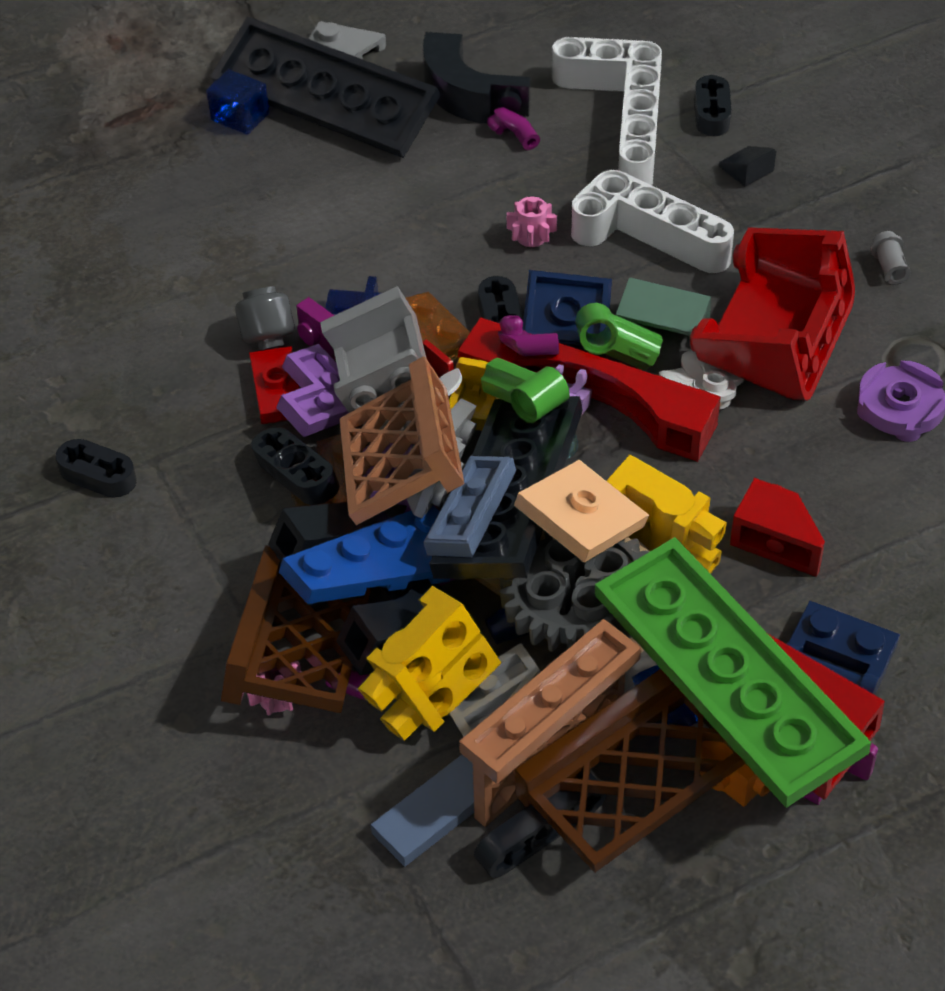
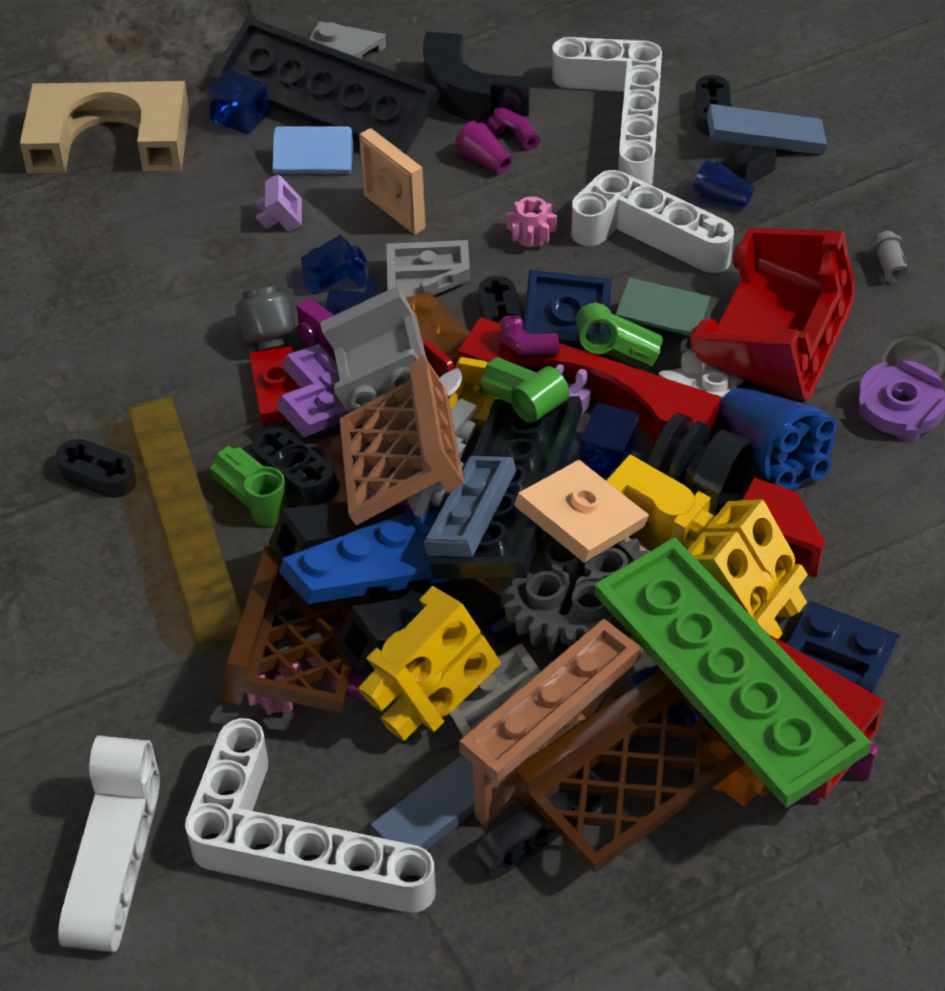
none -> tan arch [20,81,189,174]
none -> white beam [59,736,160,952]
none -> clear yellow beam [127,395,242,647]
none -> white beam [185,718,436,913]
none -> bright green piece [210,446,291,527]
none -> lavender tile [256,174,302,232]
none -> light blue slope [273,126,353,174]
none -> clear blue bracket [301,234,368,295]
none -> light nougat plate [359,128,425,235]
none -> light grey wing [386,240,470,304]
none -> magenta cone [455,121,513,175]
none -> clear blue brick [579,403,640,478]
none -> black wheel [648,412,754,516]
none -> yellow hips [688,499,807,639]
none -> clear blue cone [693,160,755,209]
none -> sand blue tile [707,104,827,155]
none -> blue cone [719,388,837,490]

